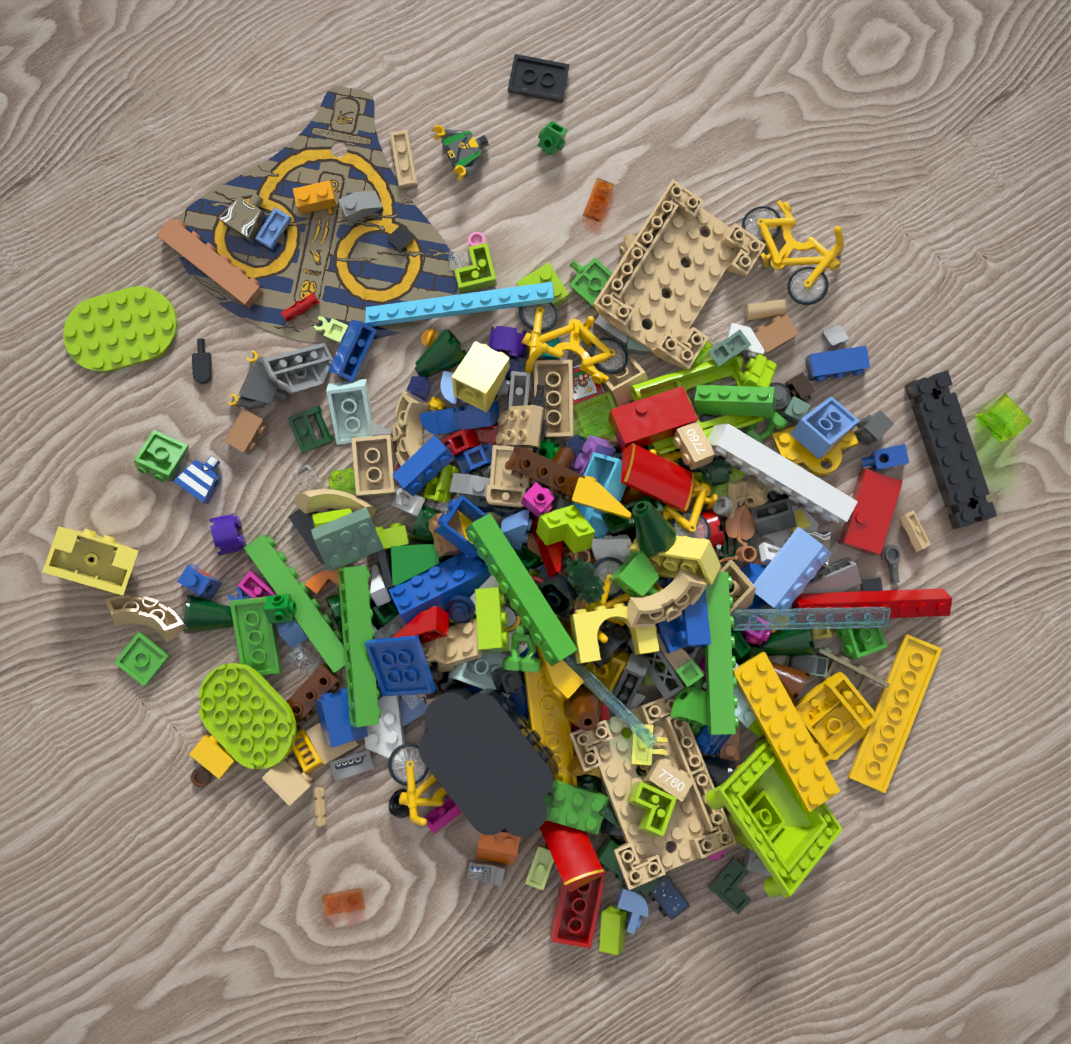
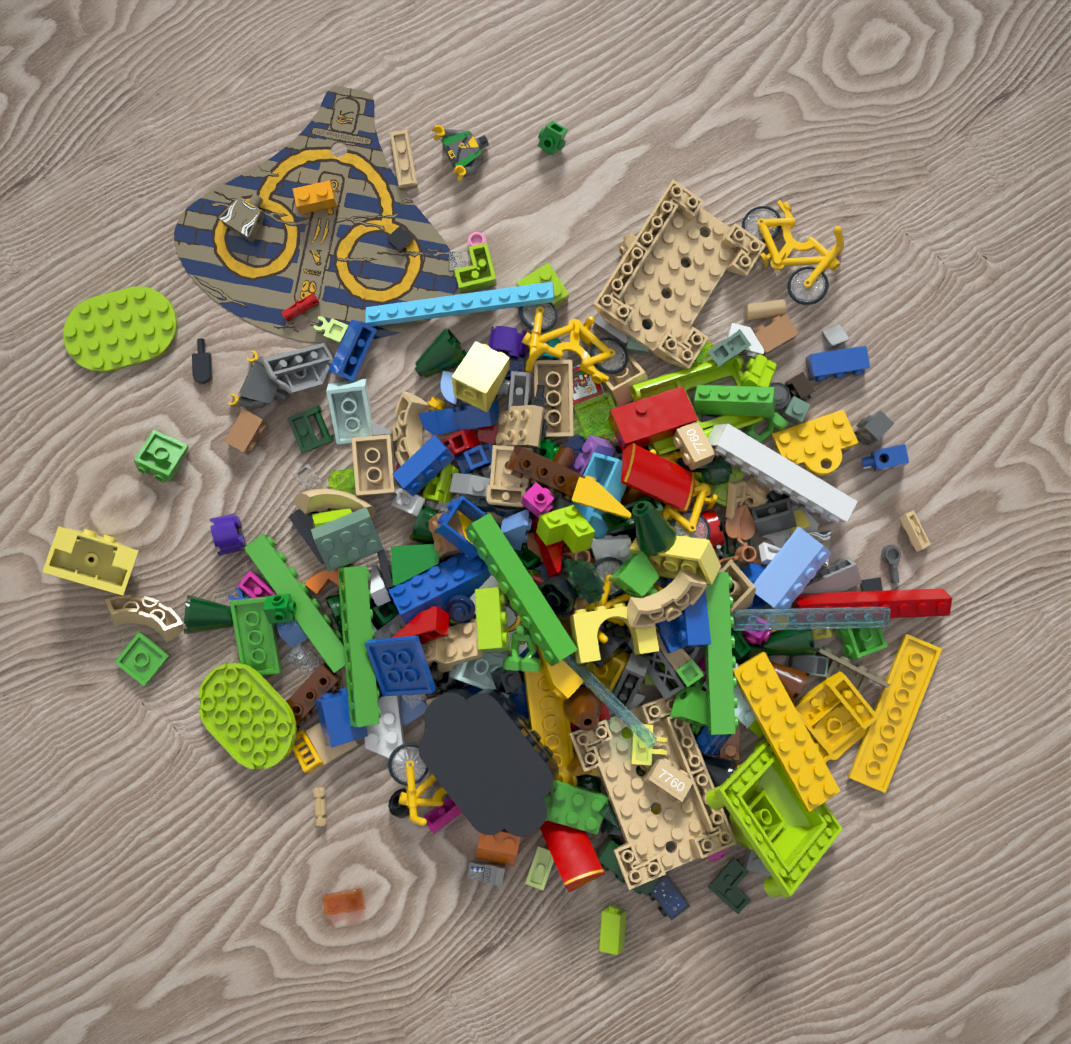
nougat brick [156,217,263,309] -> none
blue torso [174,456,222,504] -> none
blue torso [177,564,222,599] -> none
yellow brick [189,734,236,779] -> none
reddish brown tile [191,767,212,787] -> none
medium blue plate [255,207,292,250] -> none
tan slope [262,757,314,806] -> none
light grey slope [329,750,374,781] -> none
light grey slope [338,191,383,224] -> none
lime brick [375,523,411,550] -> none
clear blue brick [407,375,433,401] -> none
light orange tile [421,328,439,348] -> none
black plate [508,54,570,103] -> none
red brick [549,869,607,949] -> none
bright green plate [569,257,612,311] -> none
clear orange slope [583,178,615,222] -> none
light blue brick [616,884,648,934] -> none
lime brick [627,782,677,837] -> none
light grey tile [713,496,733,516] -> none
medium blue slope [791,397,860,460] -> none
red brick [838,469,903,555] -> none
black brick [905,370,997,529] -> none
clear neon green brick [975,393,1032,442] -> none

